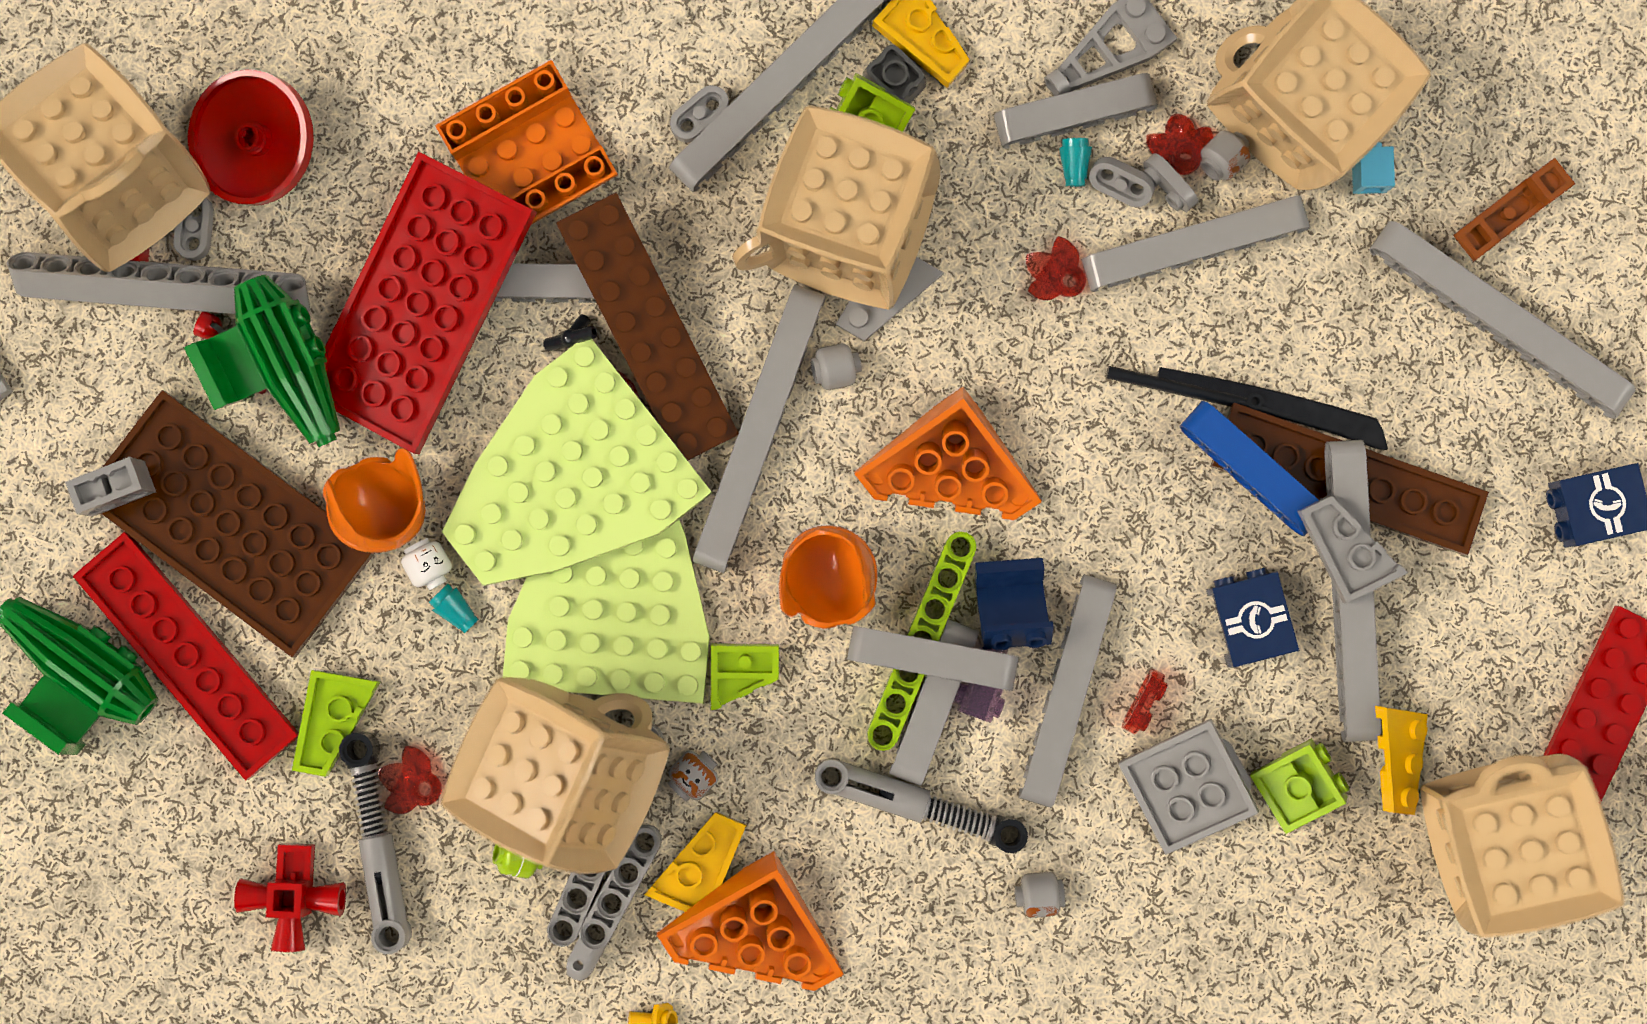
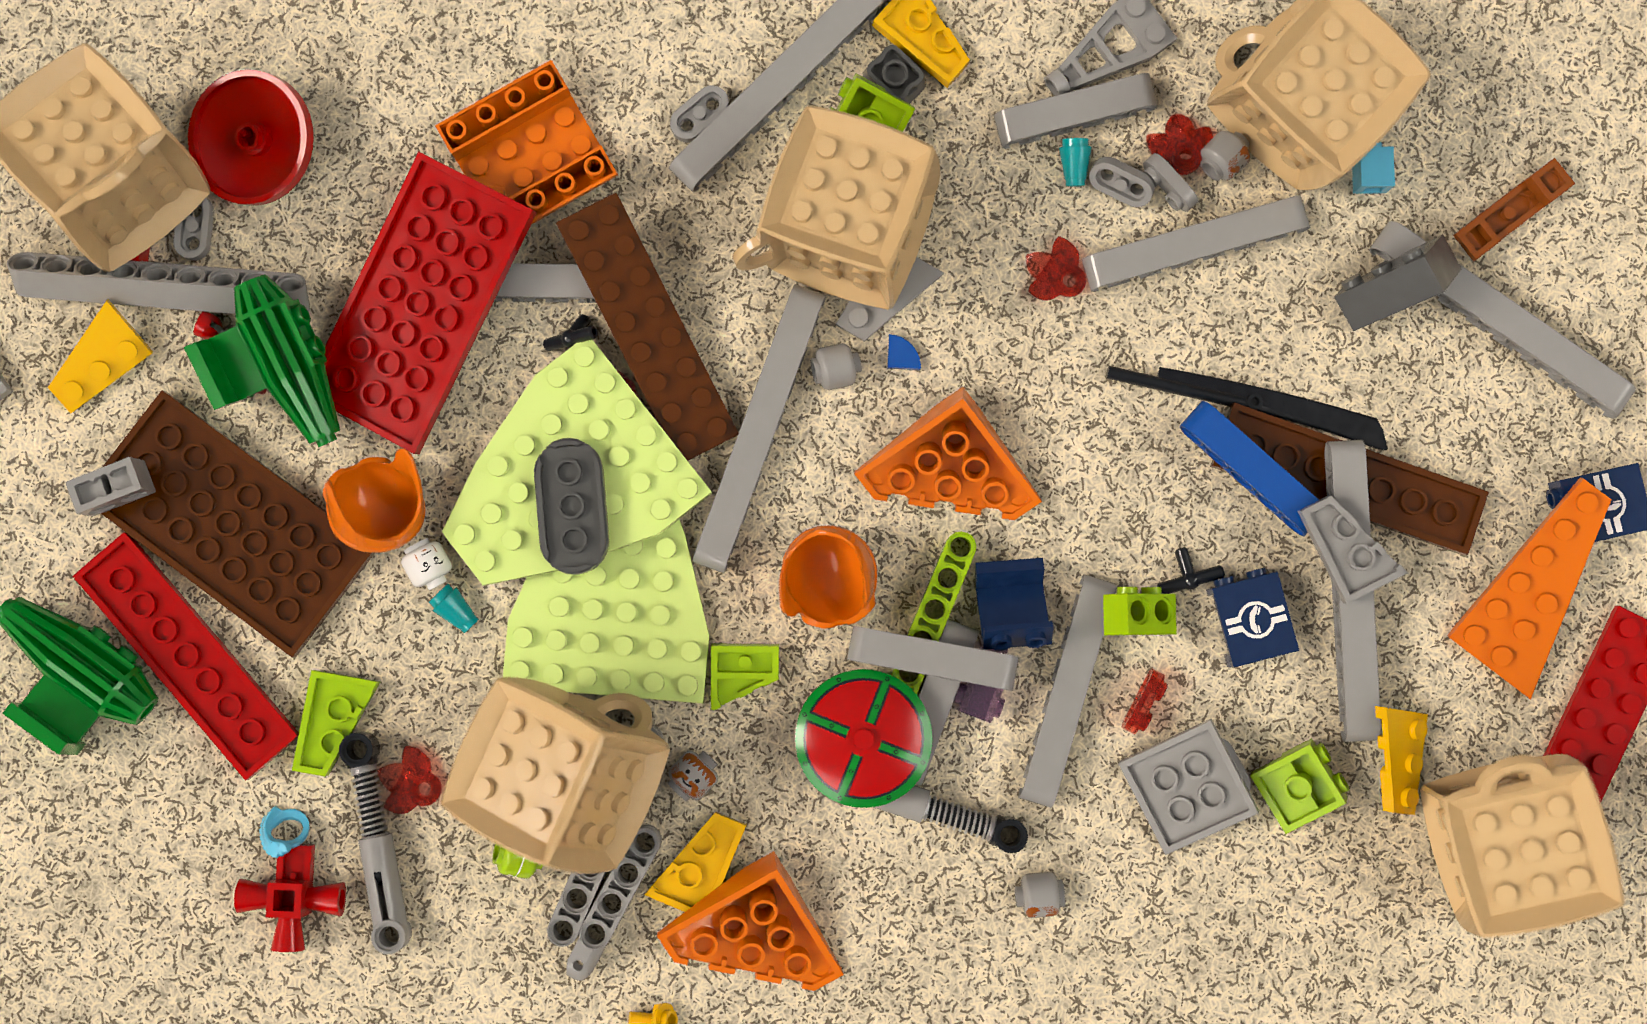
none -> yellow wing [48,299,153,413]
none -> medium azure piece [259,806,310,858]
none -> dark grey tile [534,438,609,575]
none -> dish [795,669,933,808]
none -> blue tile [887,334,921,370]
none -> lime brick [1103,587,1177,635]
none -> black piece [1157,547,1225,594]
none -> dark grey wedge [1334,234,1462,331]
none -> orange wing [1447,477,1612,700]

